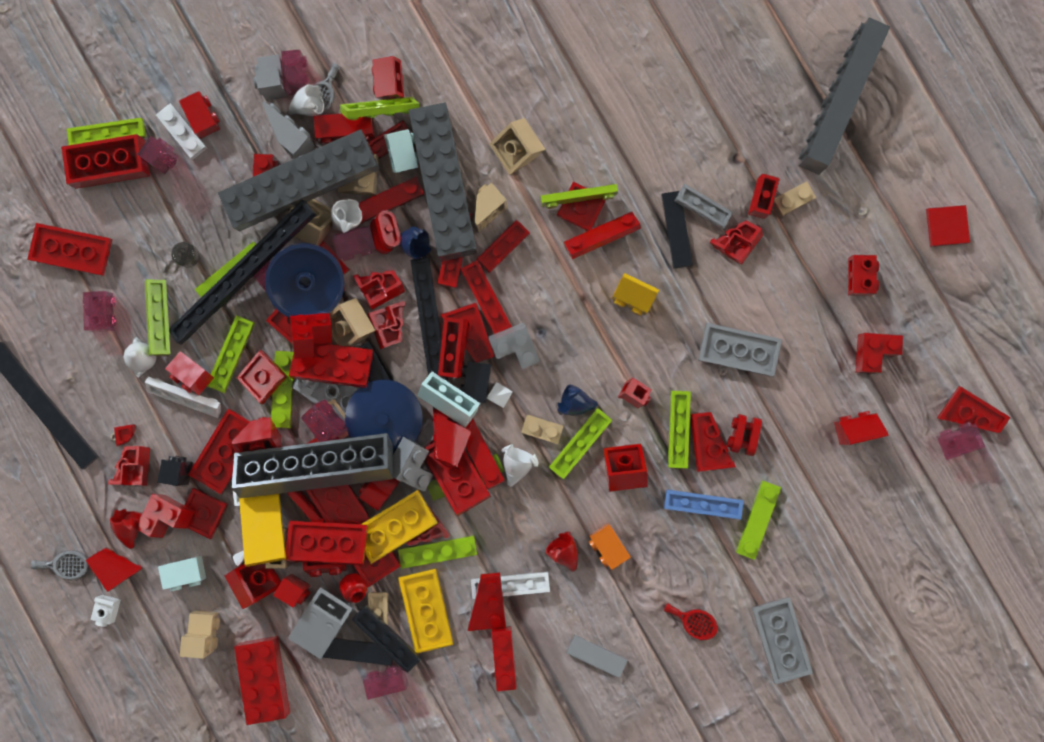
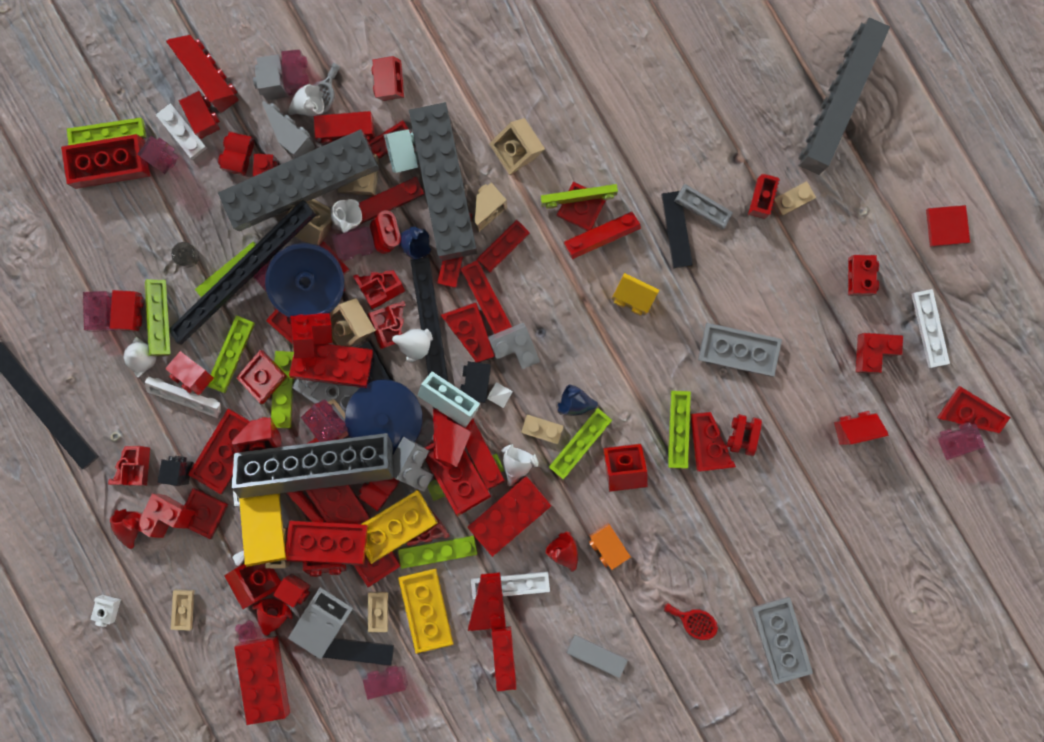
red plate [27,223,113,276] -> none
light grey piece [31,550,90,580] -> none
red slope [86,548,143,592] -> none
red tile [114,424,135,446] -> none
light aqua brick [158,556,206,592] -> none
tan brick [180,610,220,659] -> none
red head [339,573,367,603] -> none
lime plate [340,97,419,120] -> none
black tile [351,604,422,673] -> none
red brick [438,317,468,378] -> none
red brick [618,377,652,409] -> none
medium blue plate [664,489,744,519] -> none
red slope [710,220,763,265] -> none
lime plate [736,480,781,560] -> none
none -> red brick [110,290,144,331]
none -> red slope [166,35,239,113]
none -> tan plate [171,589,195,630]
none -> red brick [218,131,255,176]
none -> clear pink plate [235,620,257,643]
none -> red hat [252,598,293,636]
none -> white hat [392,329,433,362]
none -> red brick [467,475,552,557]
none -> white plate [911,289,950,368]

